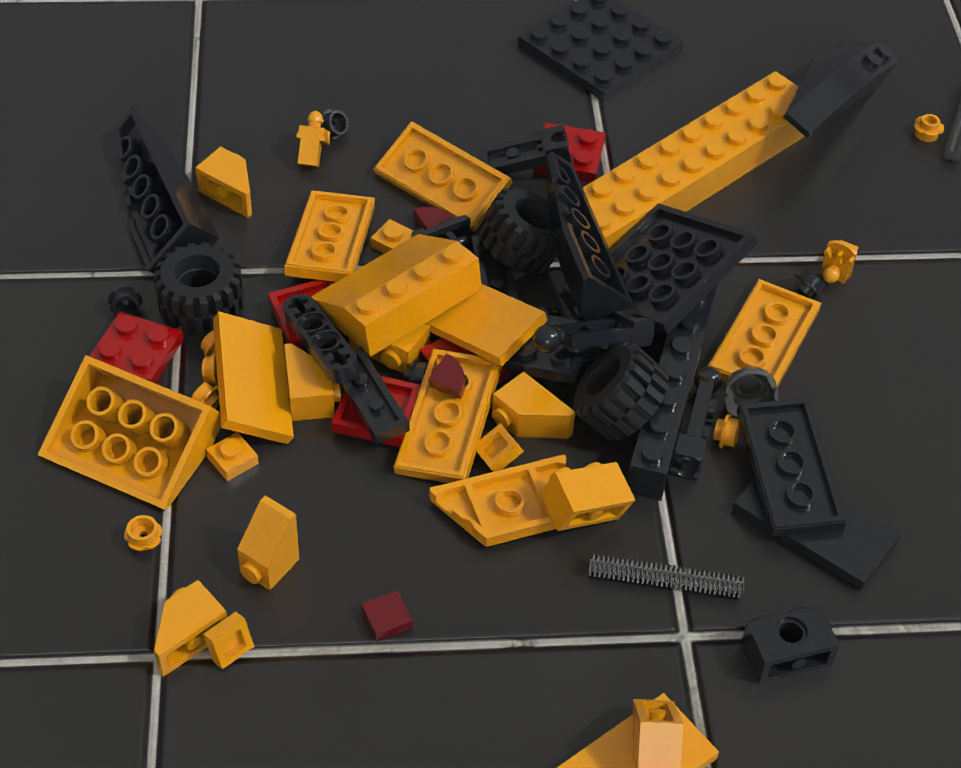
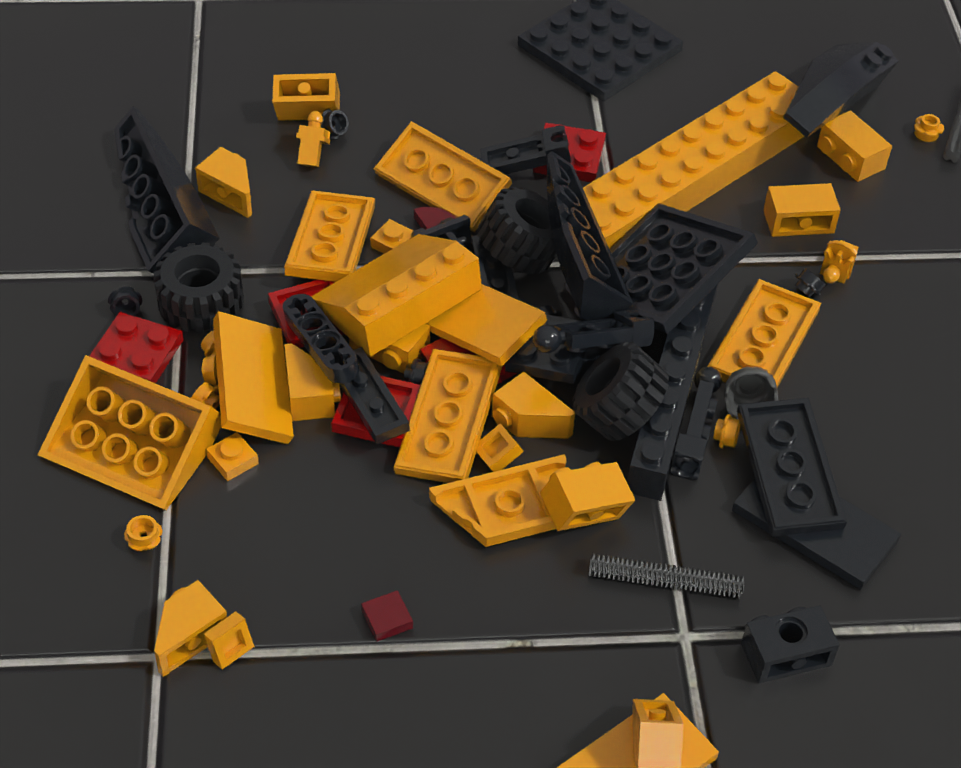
light orange slope [237,495,299,590] -> none
dark red tile [428,353,465,399] -> none
none -> light orange brick [272,73,340,121]
none -> light orange brick [763,183,841,237]
none -> light orange brick [817,110,892,182]

